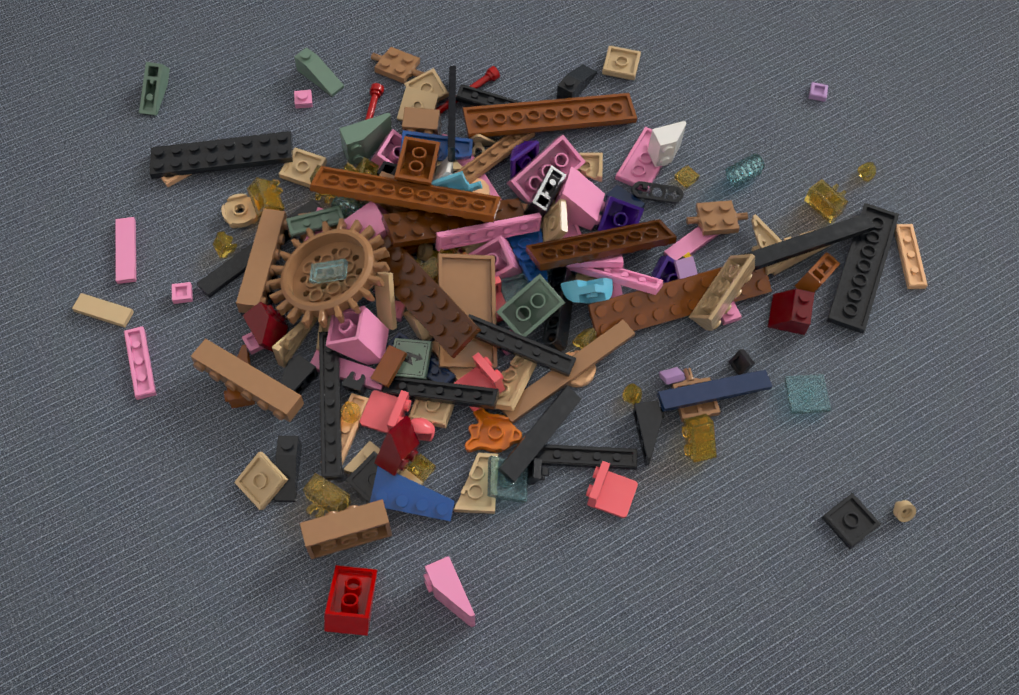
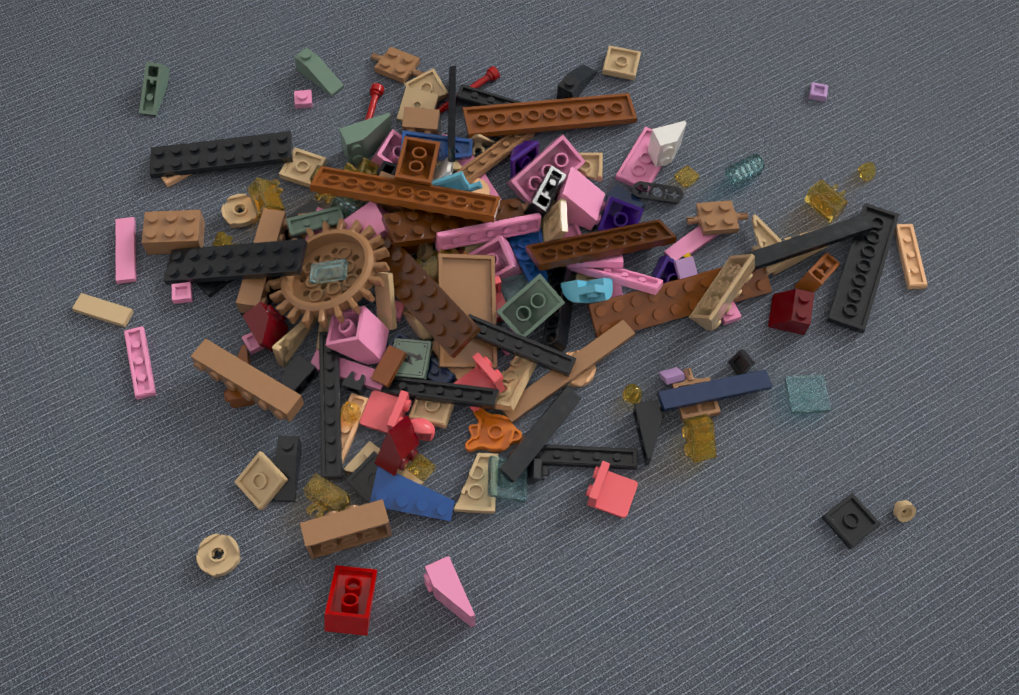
clear yellow tile [572,327,597,349] -> none
none -> medium nougat brick [142,210,205,255]
none -> black plate [163,239,308,285]
none -> tan plate [196,534,241,578]

